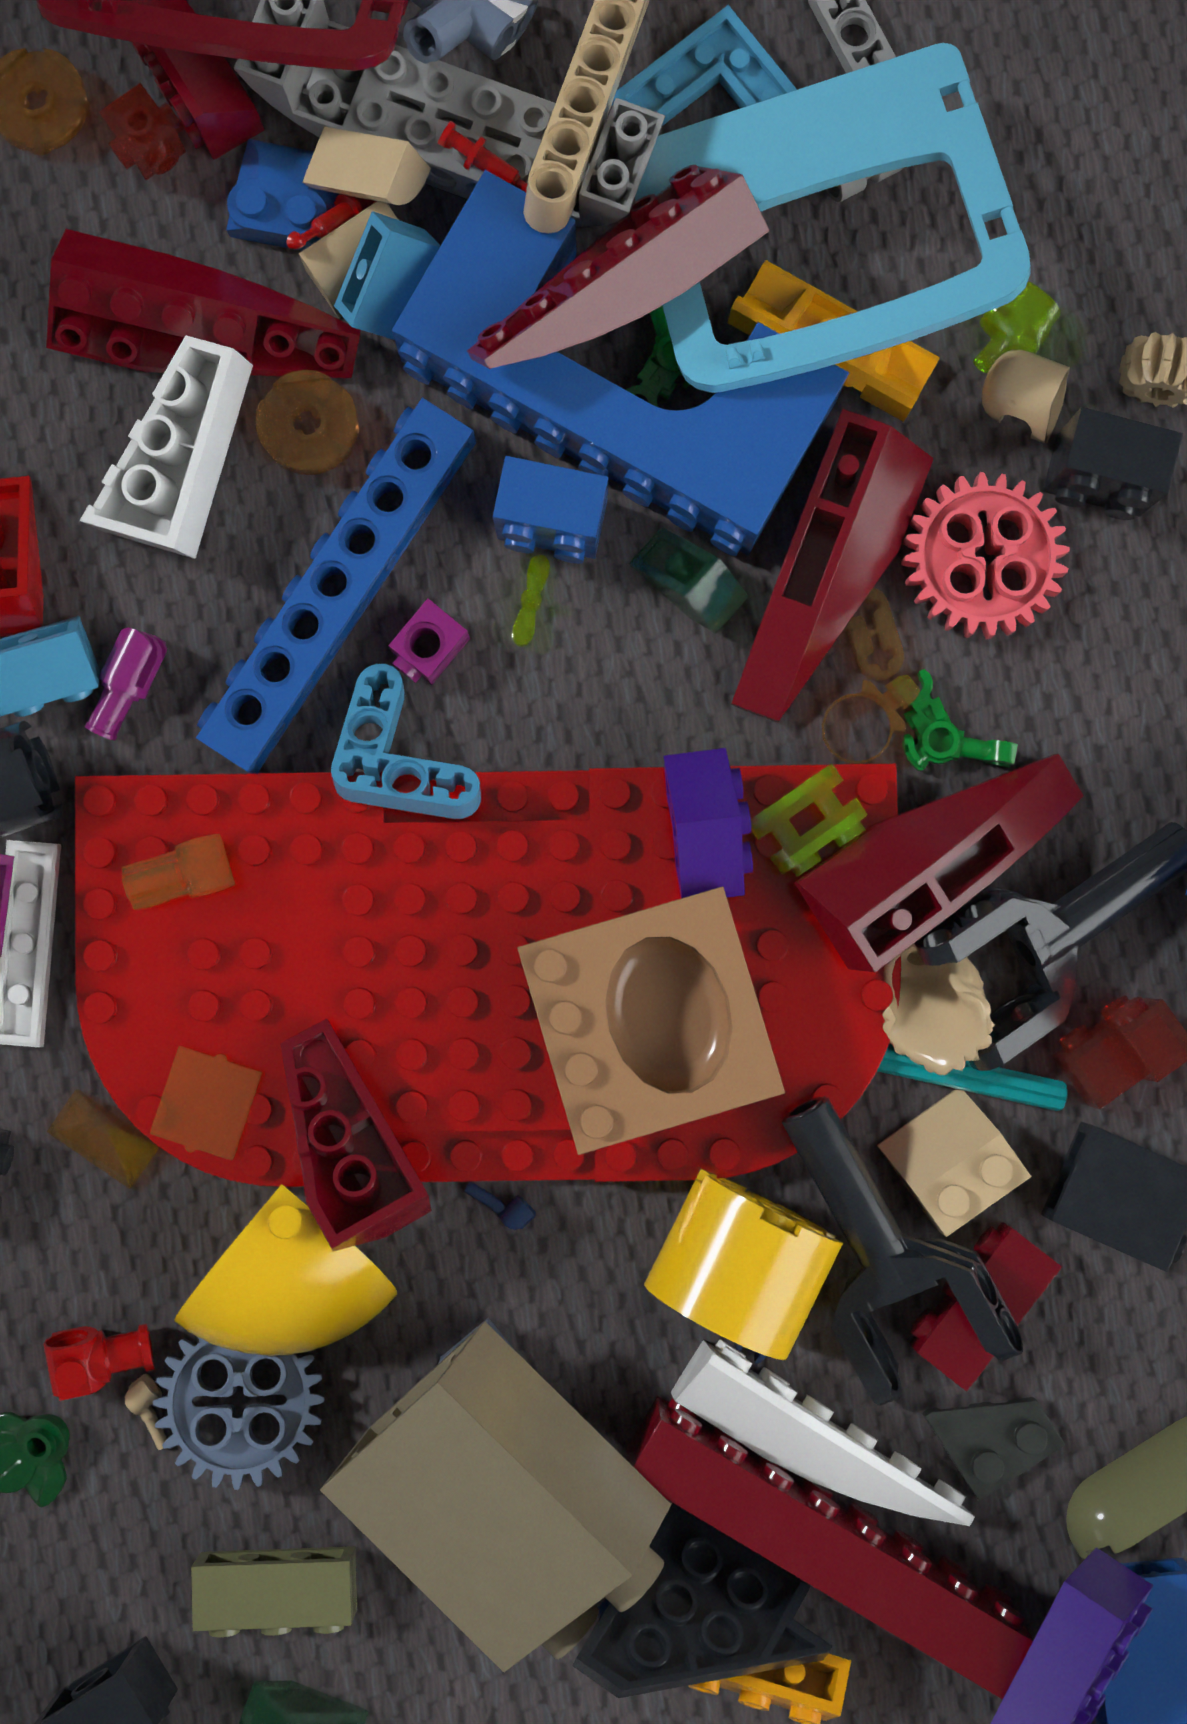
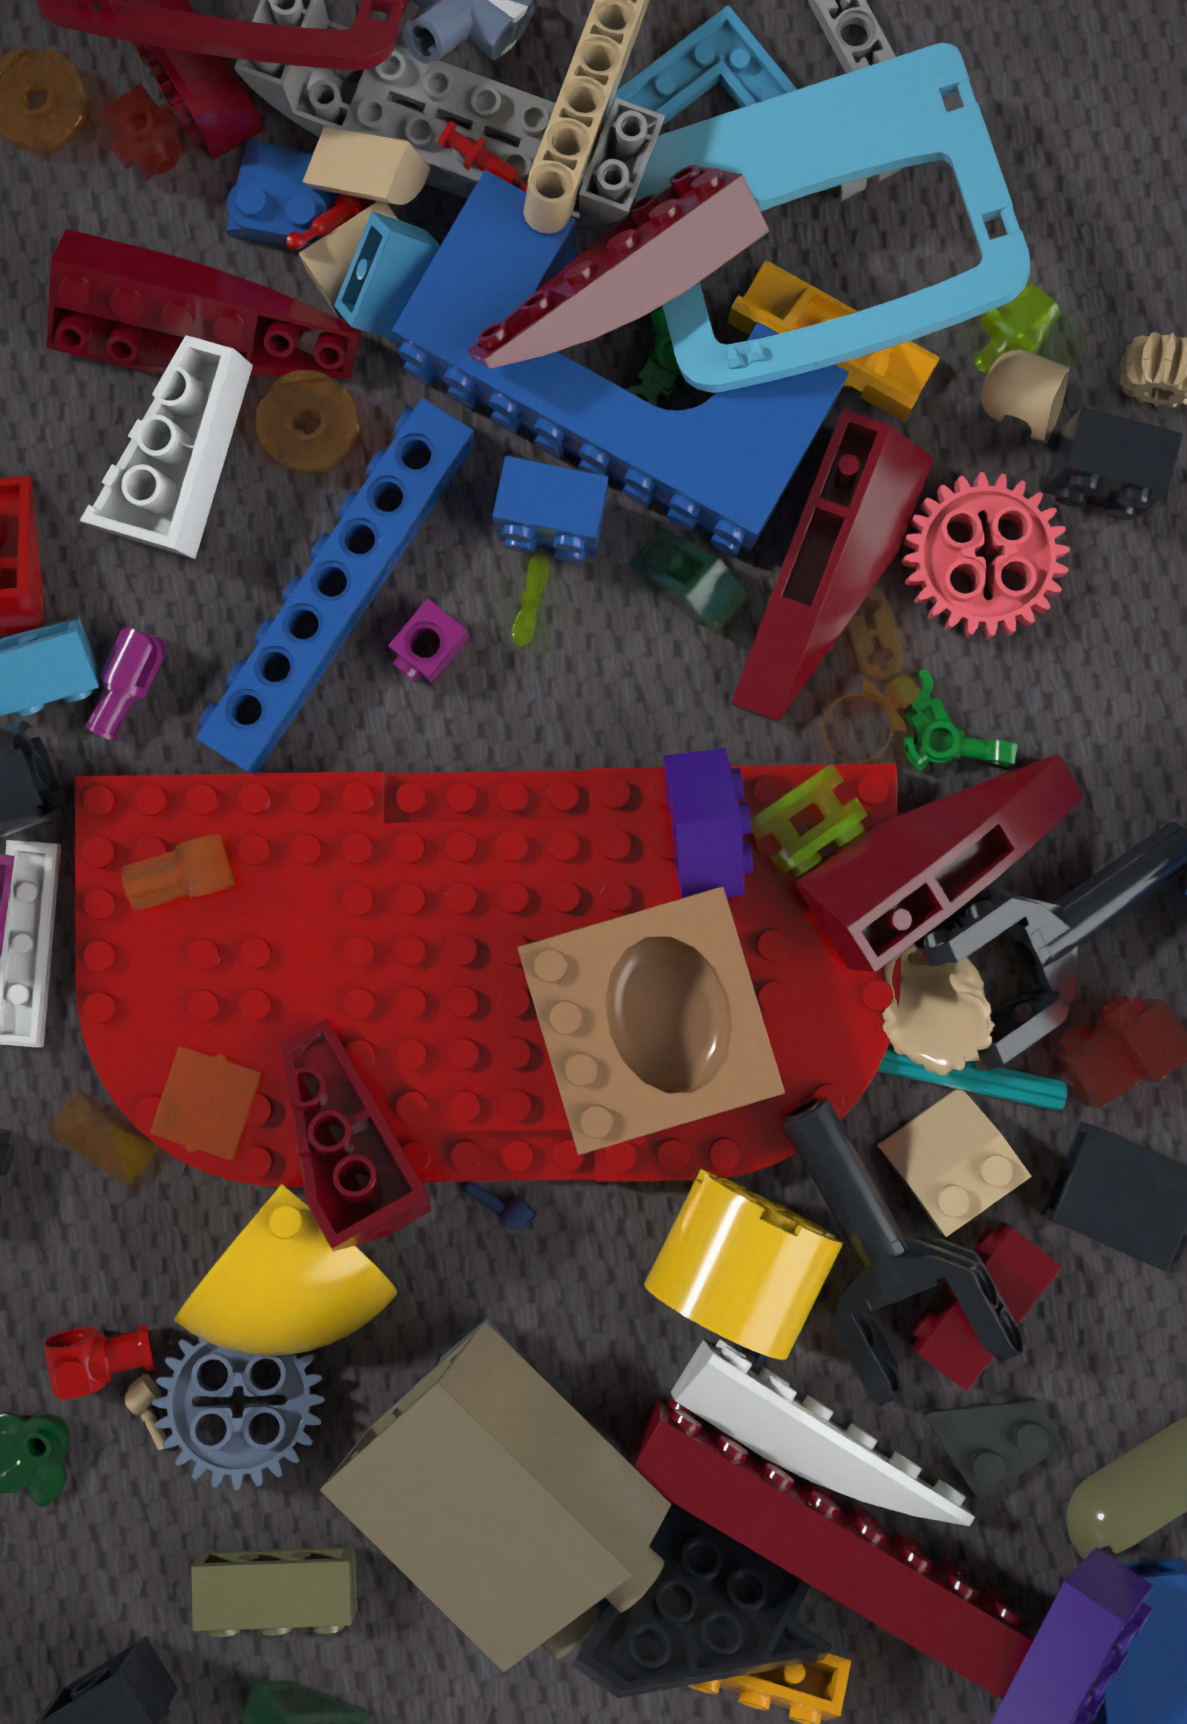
dark azure beam [331,664,481,819] -> none

